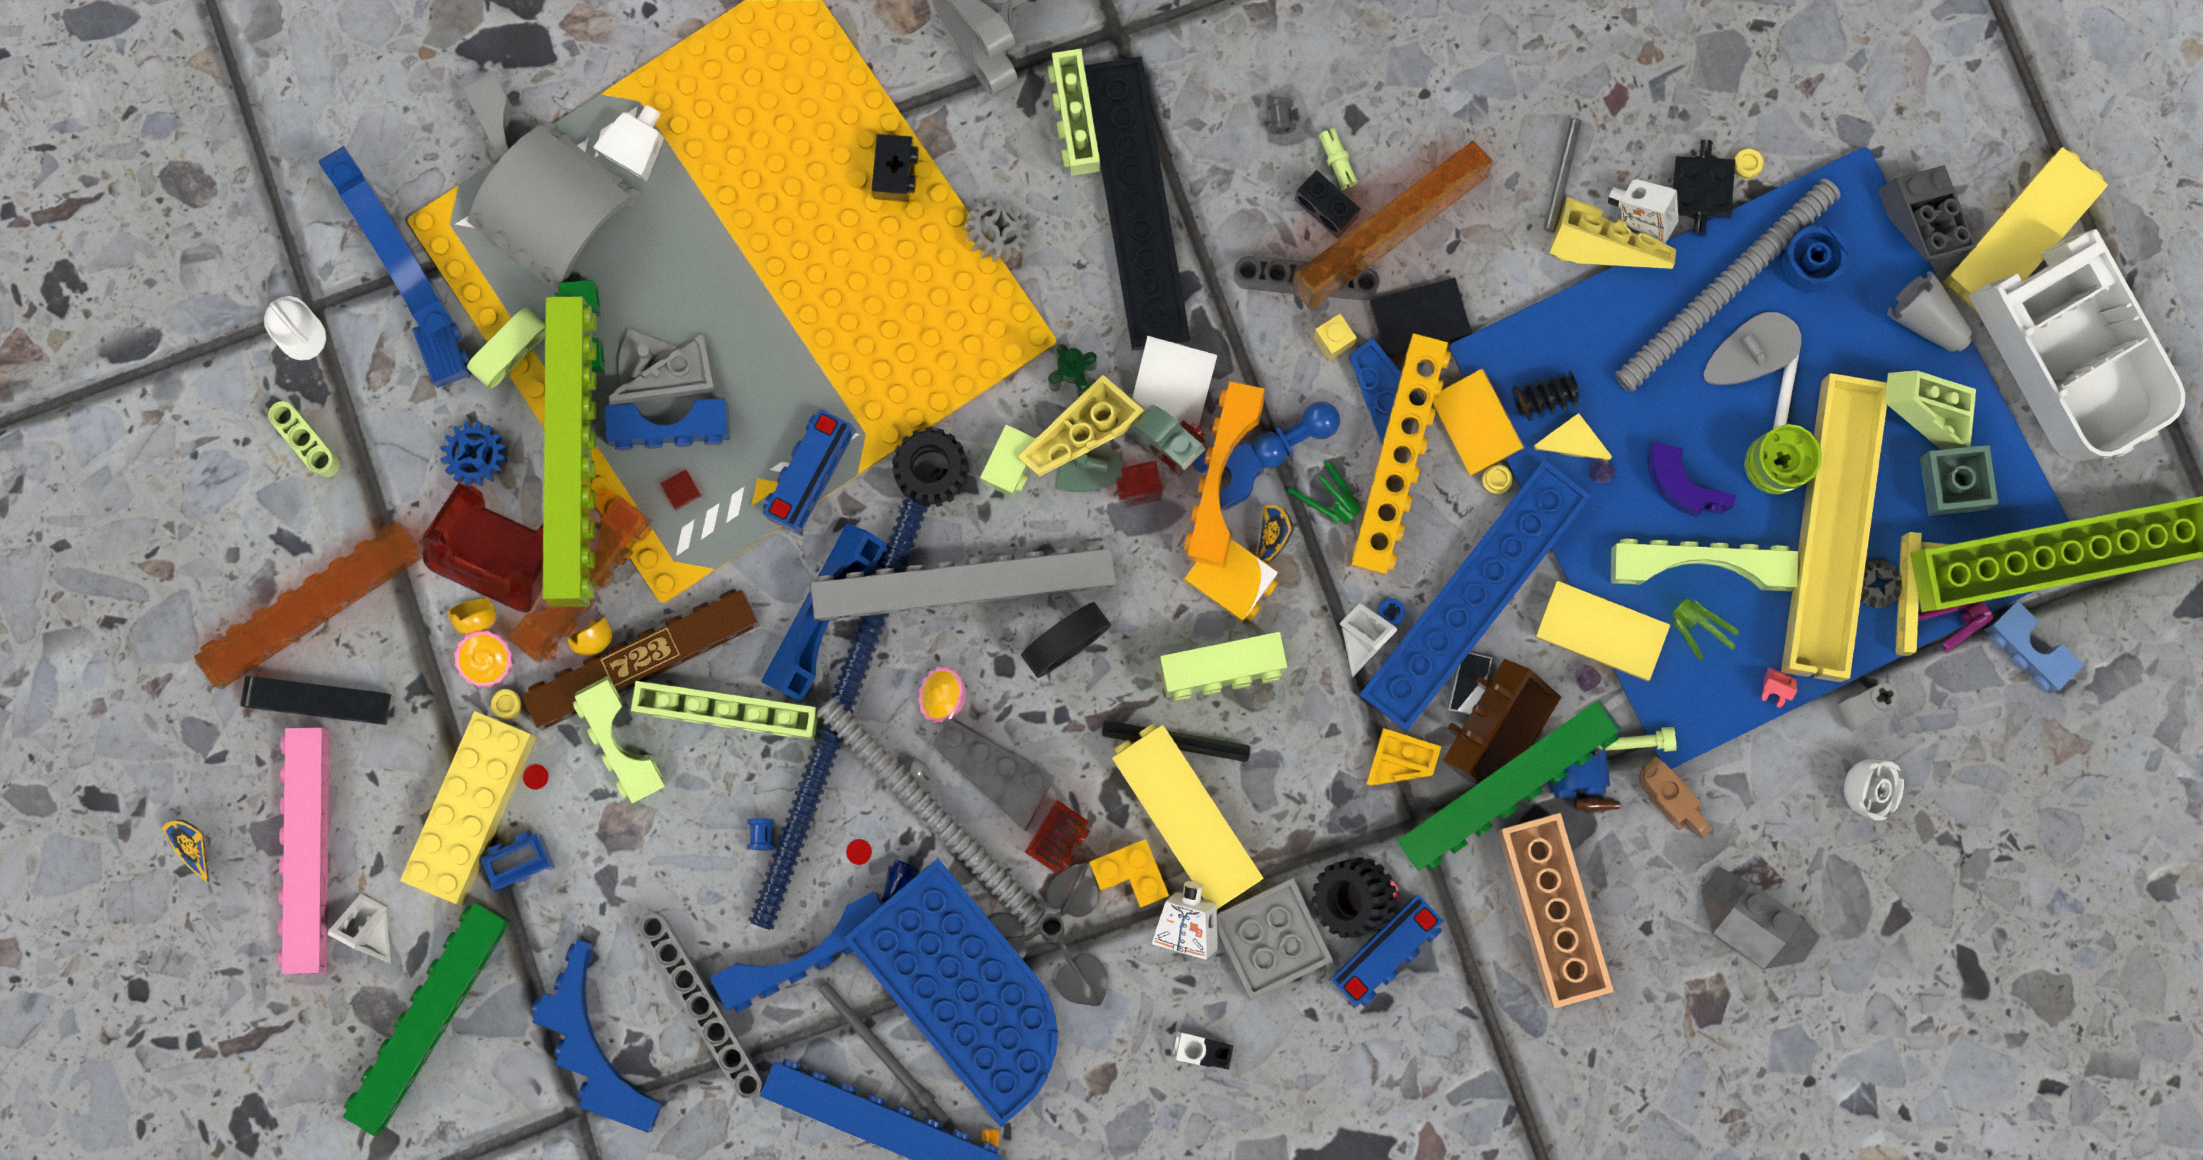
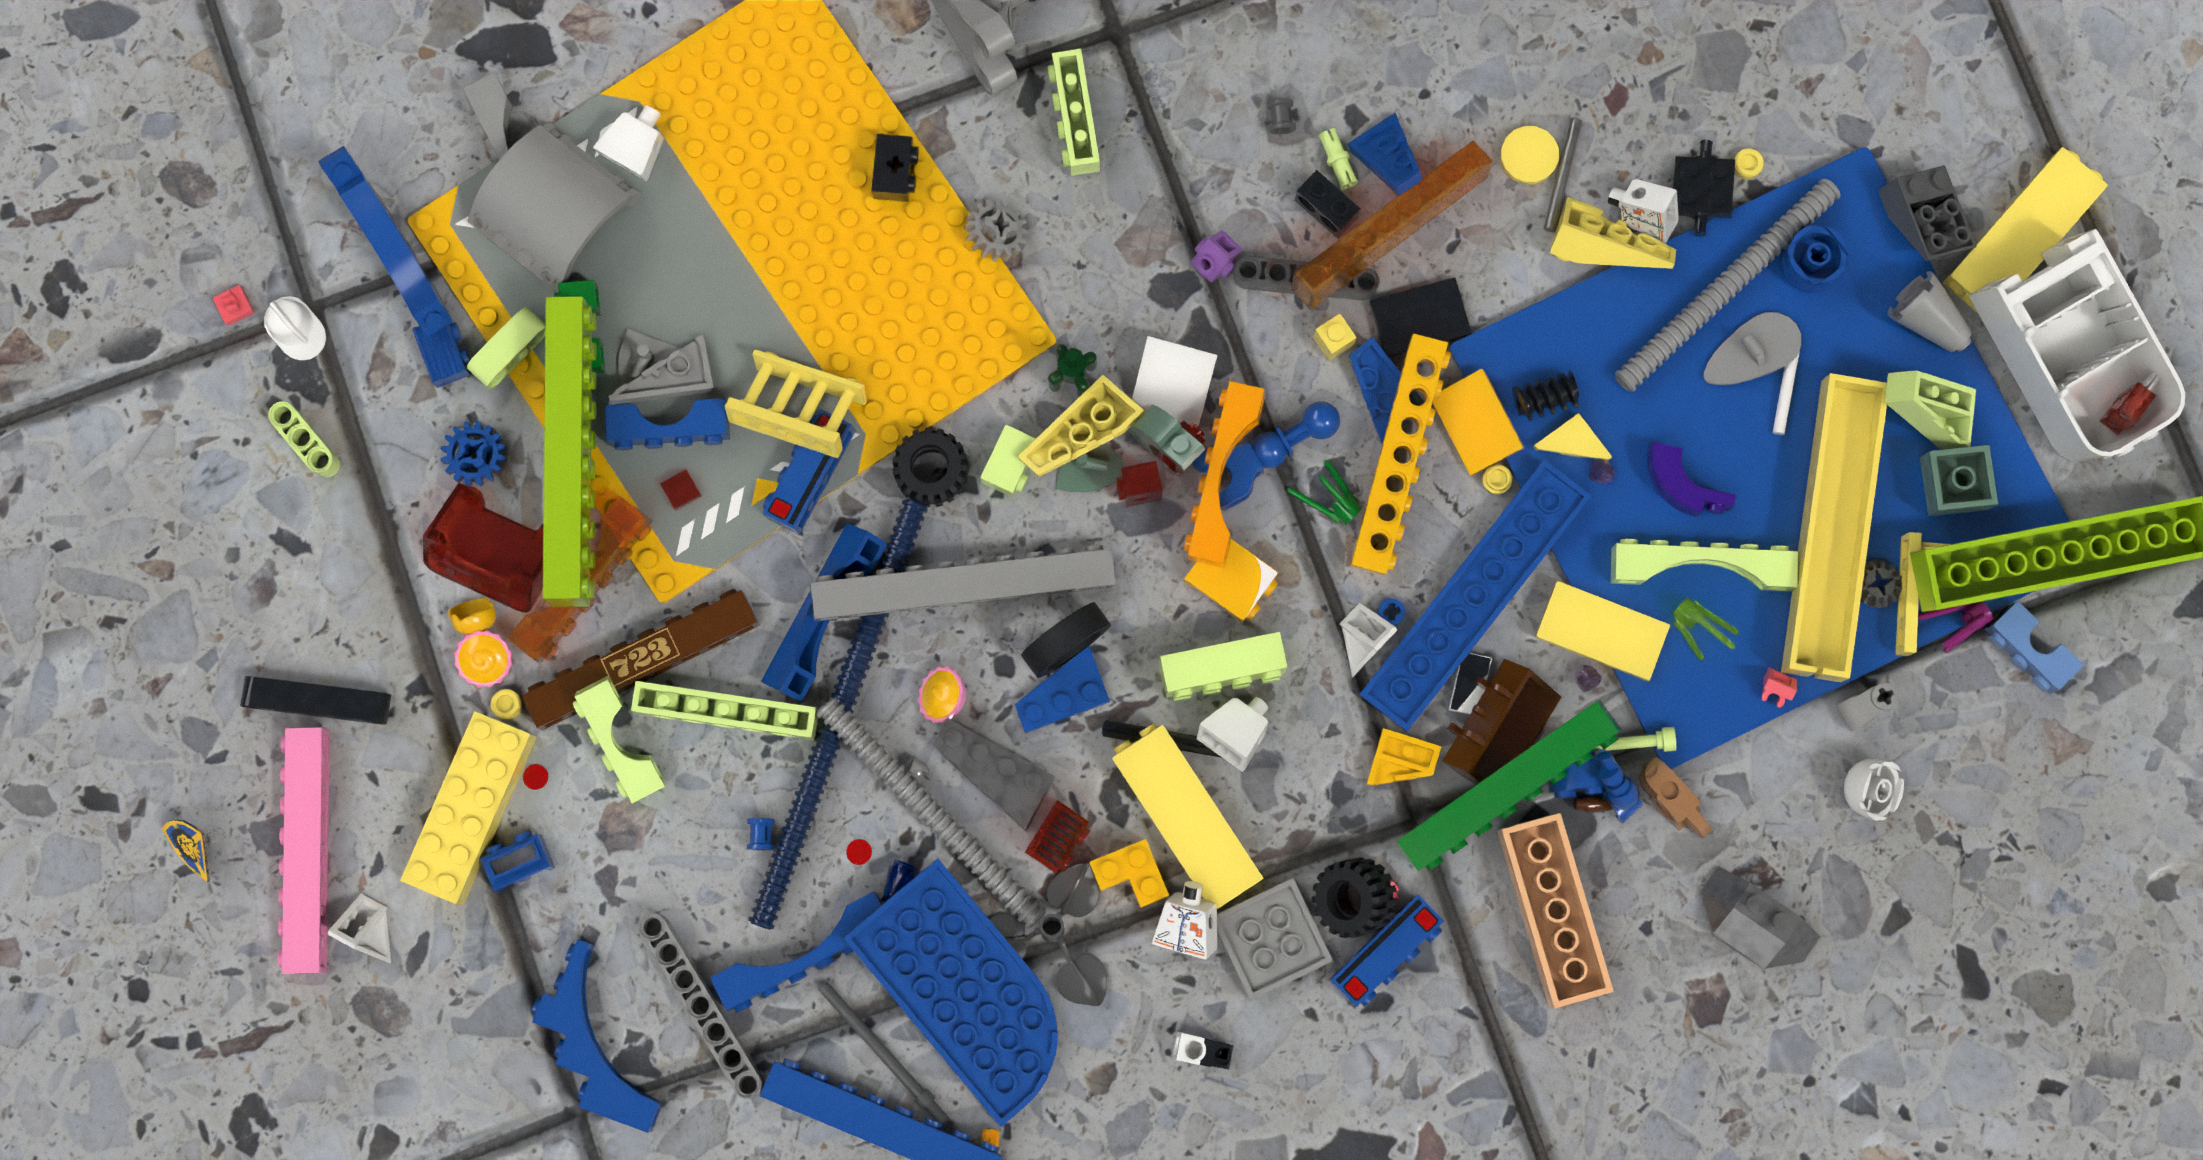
clear orange brick [194,522,425,689] -> none
green brick [343,902,511,1136] -> none
yellow hair [567,614,613,656] -> none
black plate [1084,56,1190,351] -> none
shield [1257,505,1304,563] -> none
lime wheel [1744,424,1822,495] -> none
none -> coral tile [213,285,255,326]
none -> light yellow fence [724,349,867,458]
none -> blue wing [1015,646,1110,734]
none -> medium lavender brick [1190,230,1243,283]
none -> white torso [1197,697,1268,772]
none -> blue wing [1348,113,1423,196]
none -> light yellow tile [1500,126,1559,185]
none -> blue piece [1596,752,1643,823]
none -> clear red piece [2099,373,2159,435]

